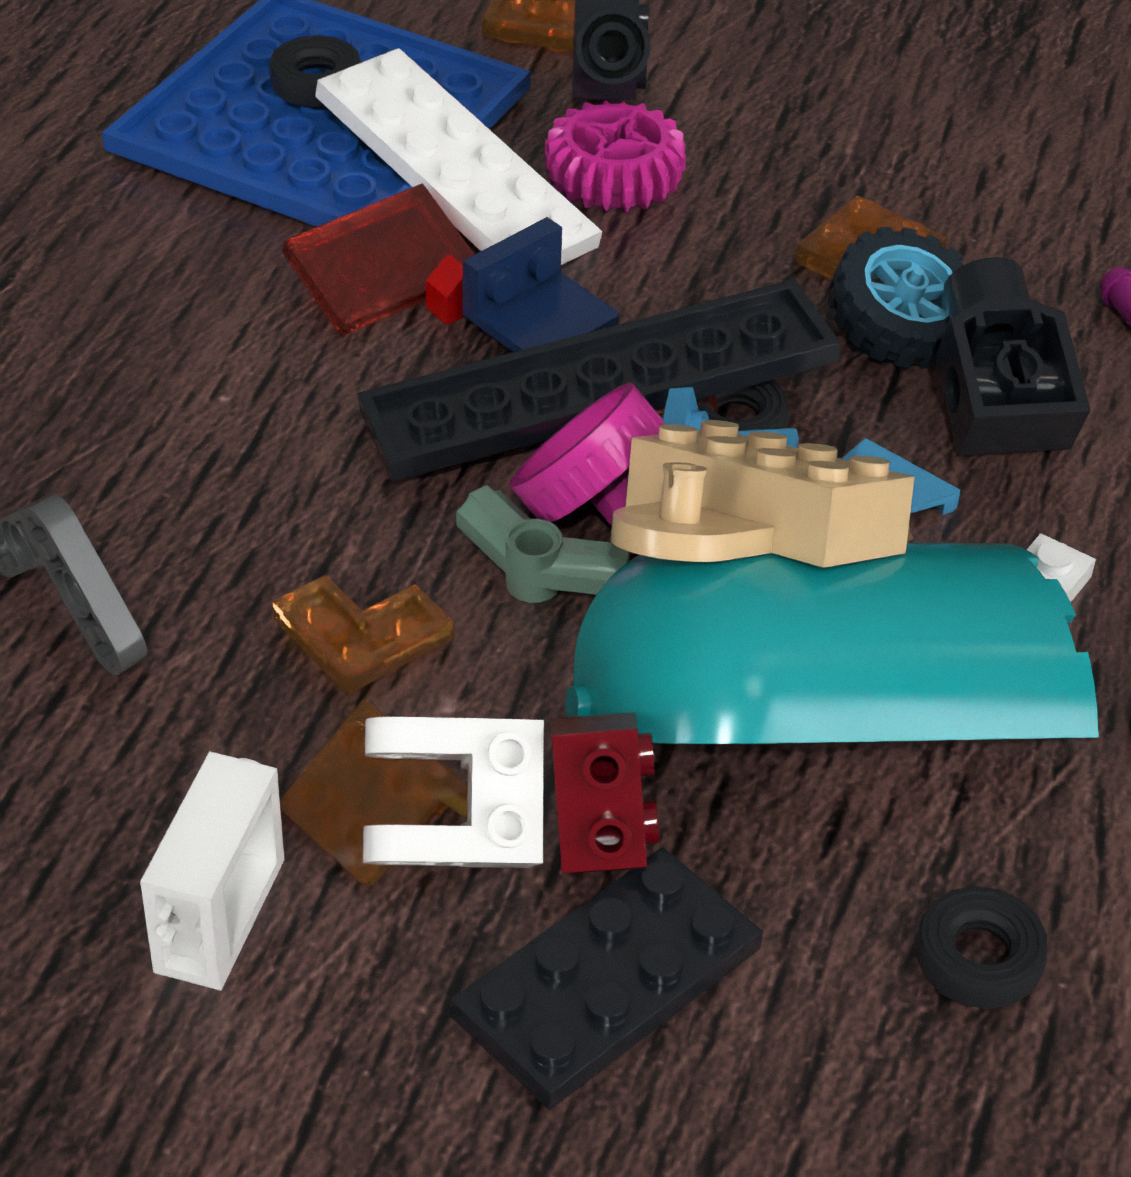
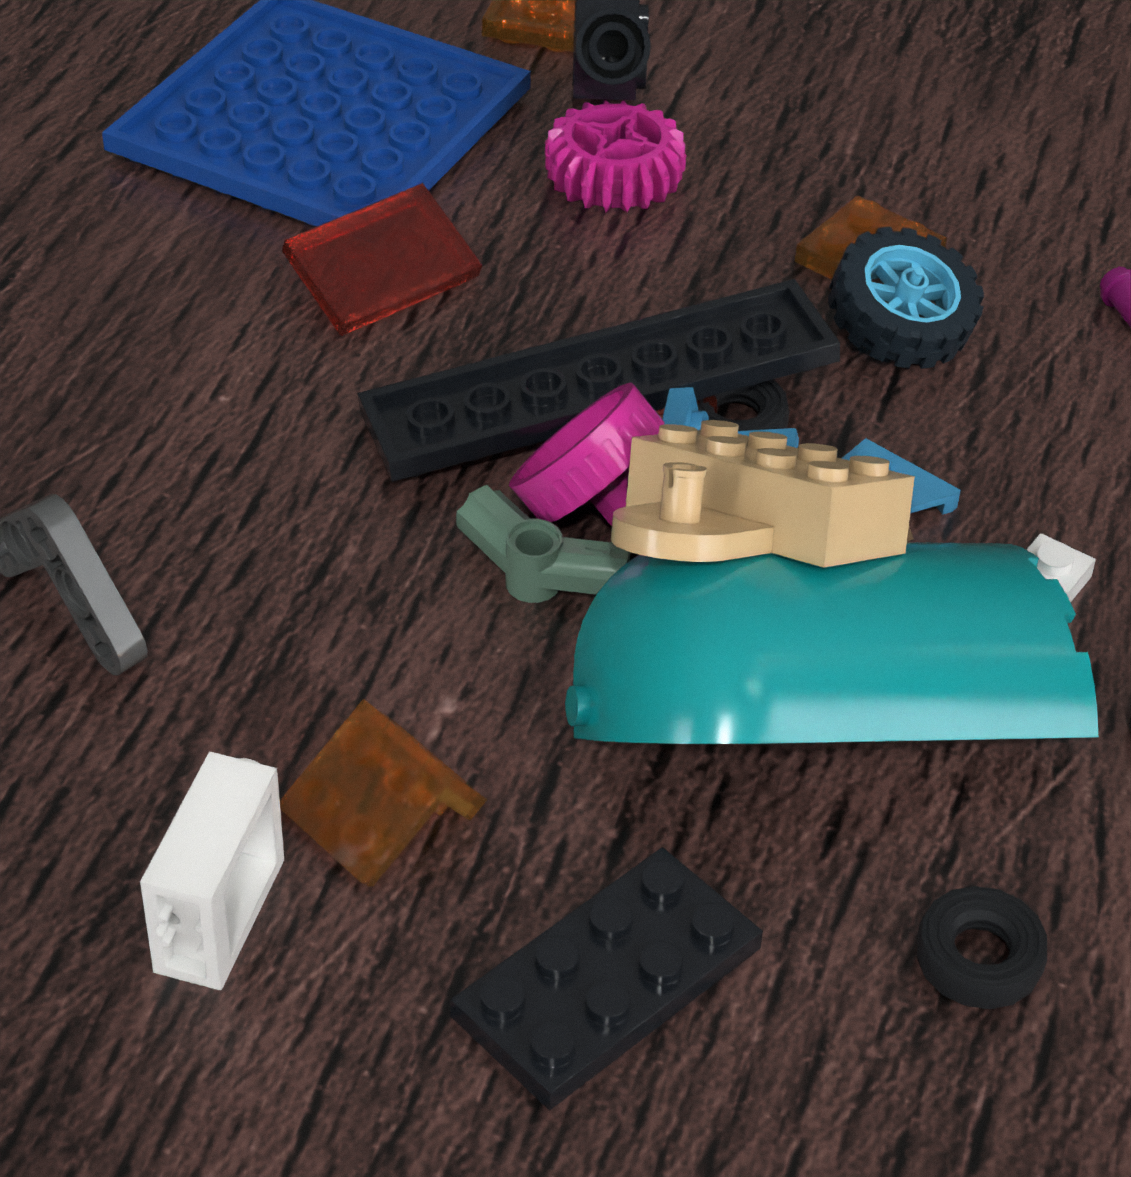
black tyre [269,35,361,107] -> none
clear orange plate [272,575,453,695] -> none
white plate [315,48,603,265] -> none
white brick [363,717,544,868] -> none
red piece [426,253,465,325] -> none
dark blue bracket [463,217,619,352] -> none
dark red brick [551,712,659,873] -> none
black brick [935,257,1091,456] -> none

